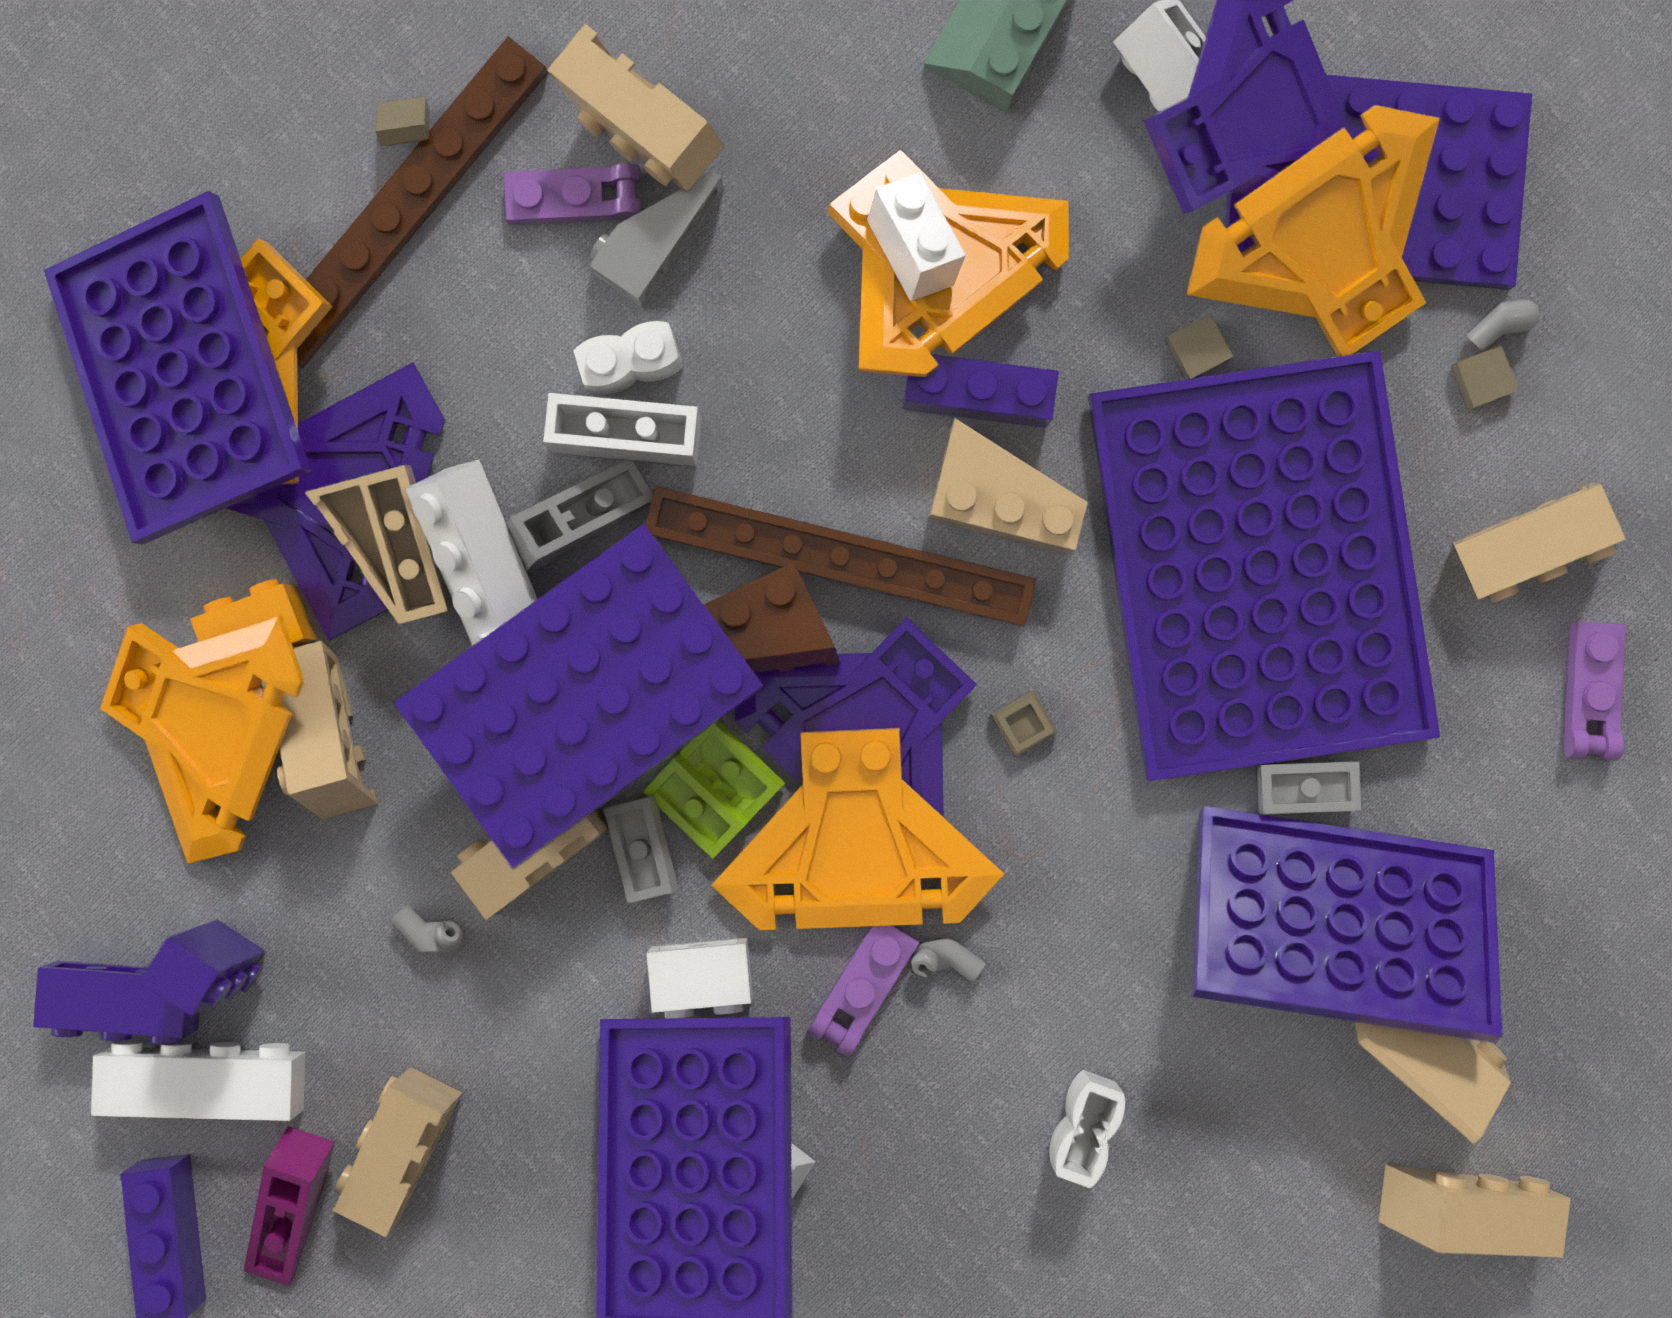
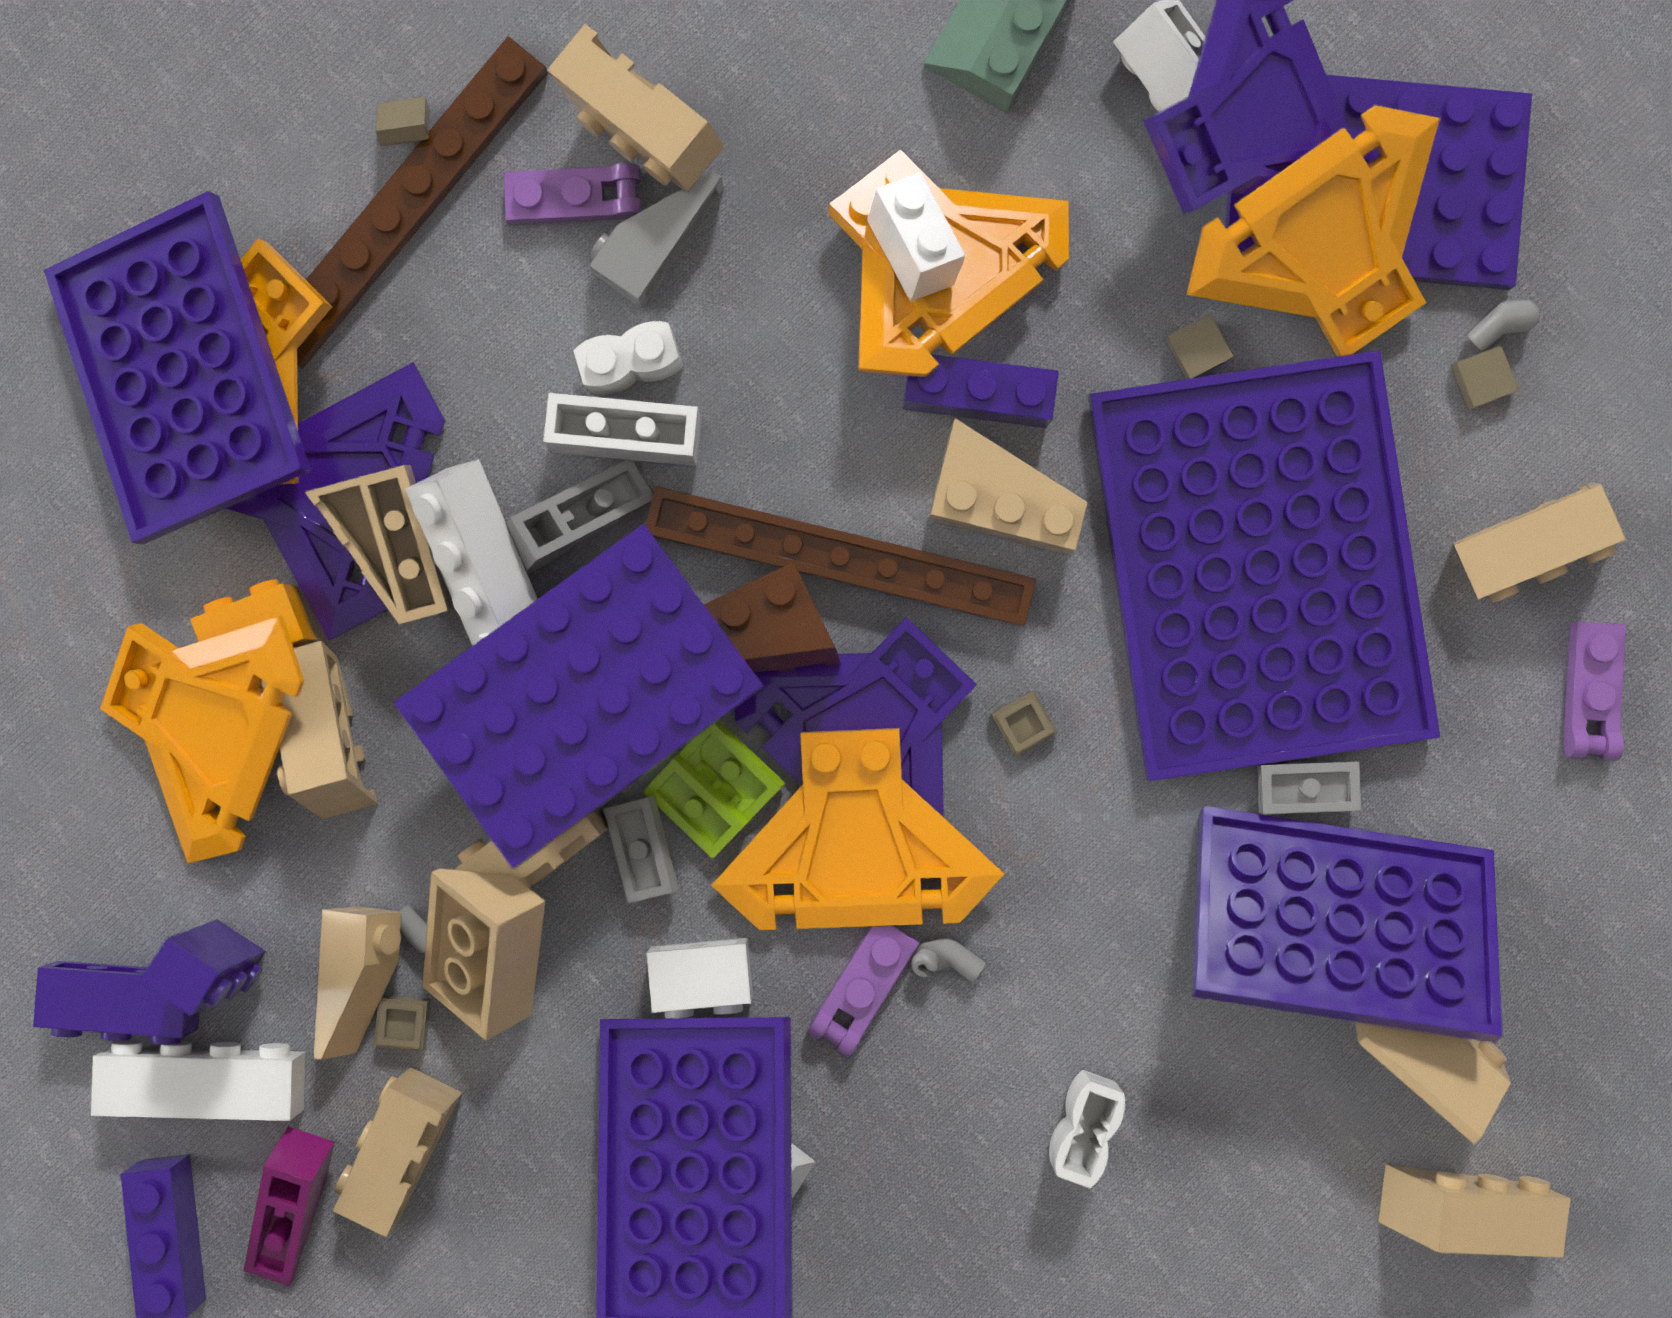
none -> tan slope [314,906,401,1060]
none -> dark tan tile [374,995,431,1051]
none -> tan slope [422,868,545,1041]

